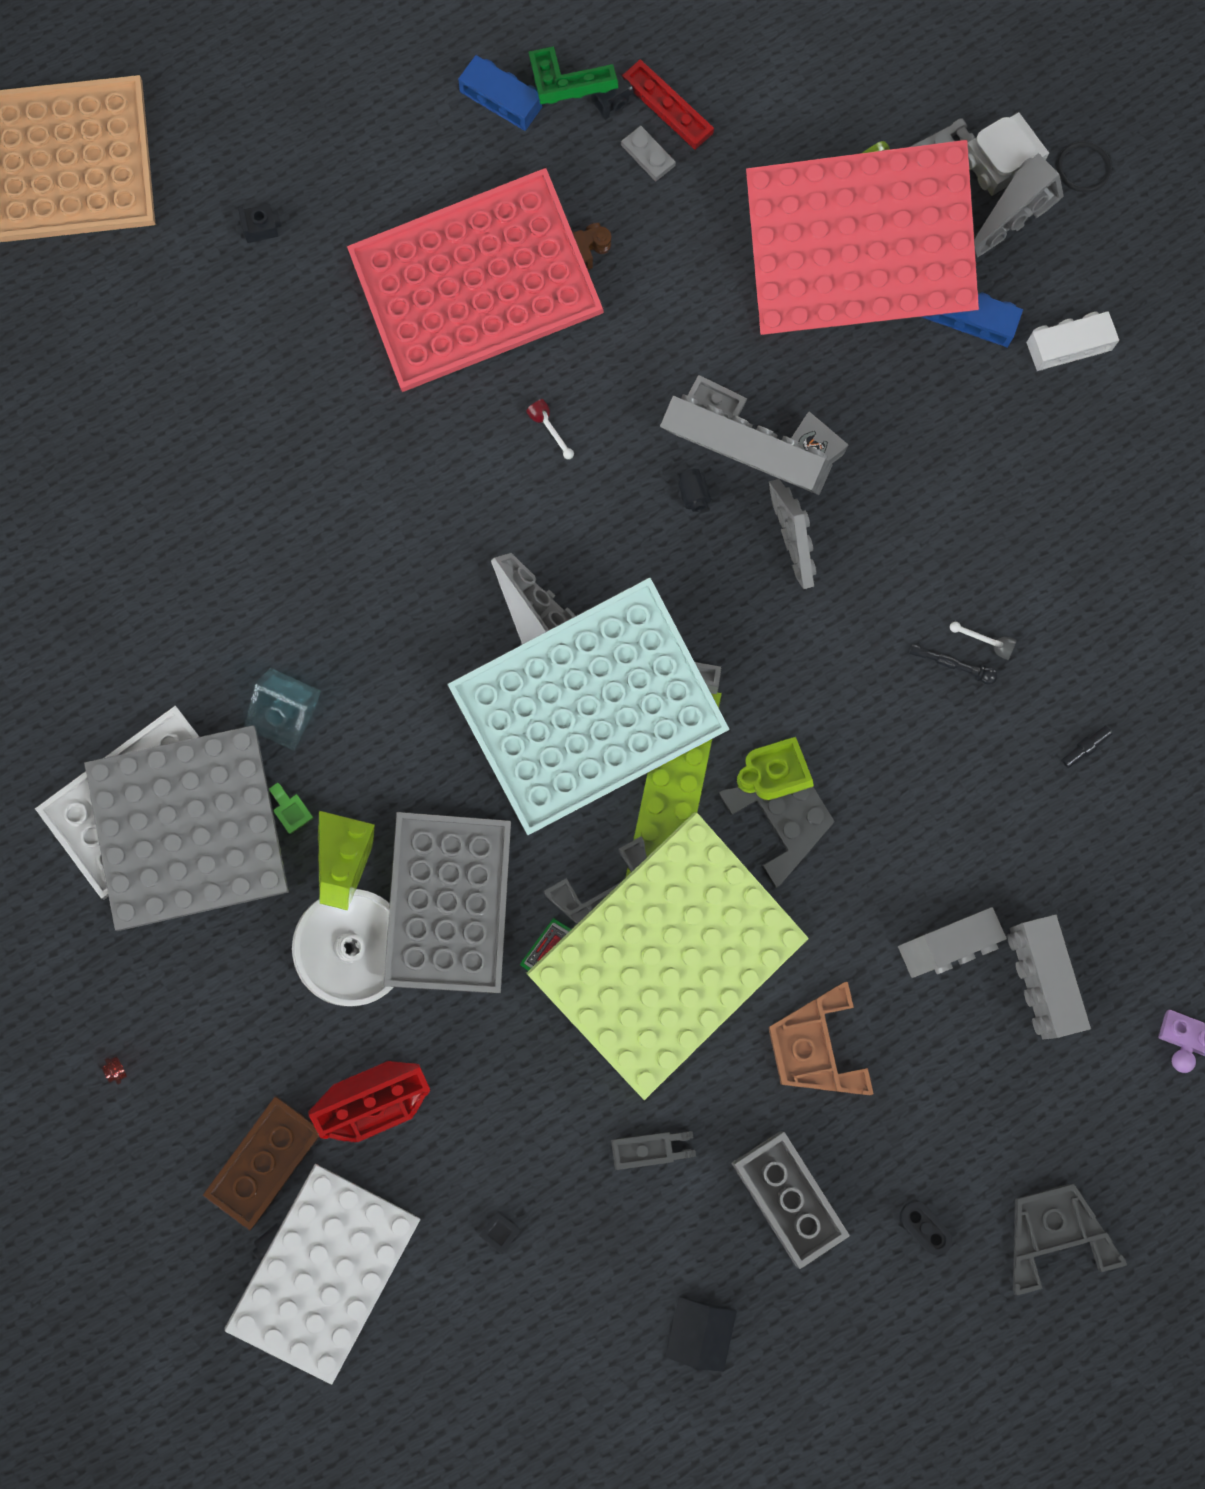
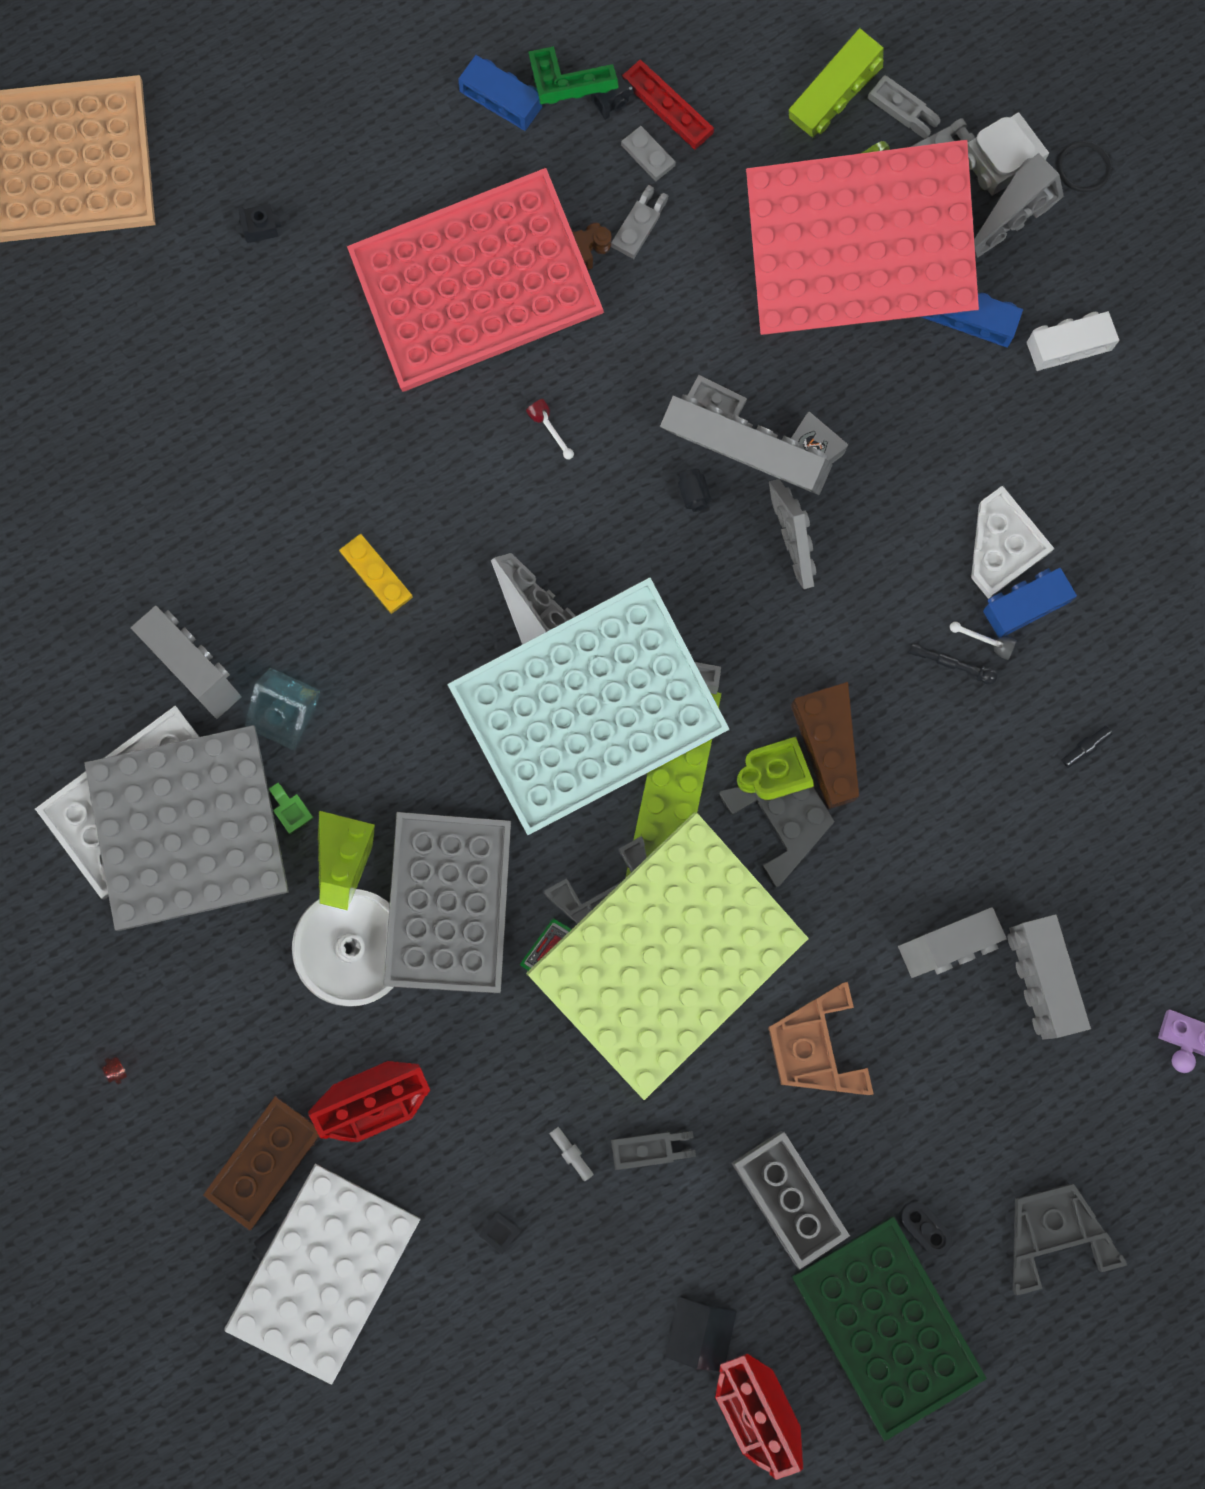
none -> light grey wedge [131,605,242,719]
none -> yellow plate [339,534,413,614]
none -> light grey bar [549,1126,594,1182]
none -> light grey hinge [611,185,669,259]
none -> red wedge [715,1353,803,1480]
none -> lime wedge [789,28,884,138]
none -> reddish brown wedge [791,682,859,809]
none -> dark green plate [791,1216,987,1442]
none -> light grey hinge [867,75,940,139]
none -> white plate [971,486,1054,599]
none -> blue brick [983,568,1077,638]

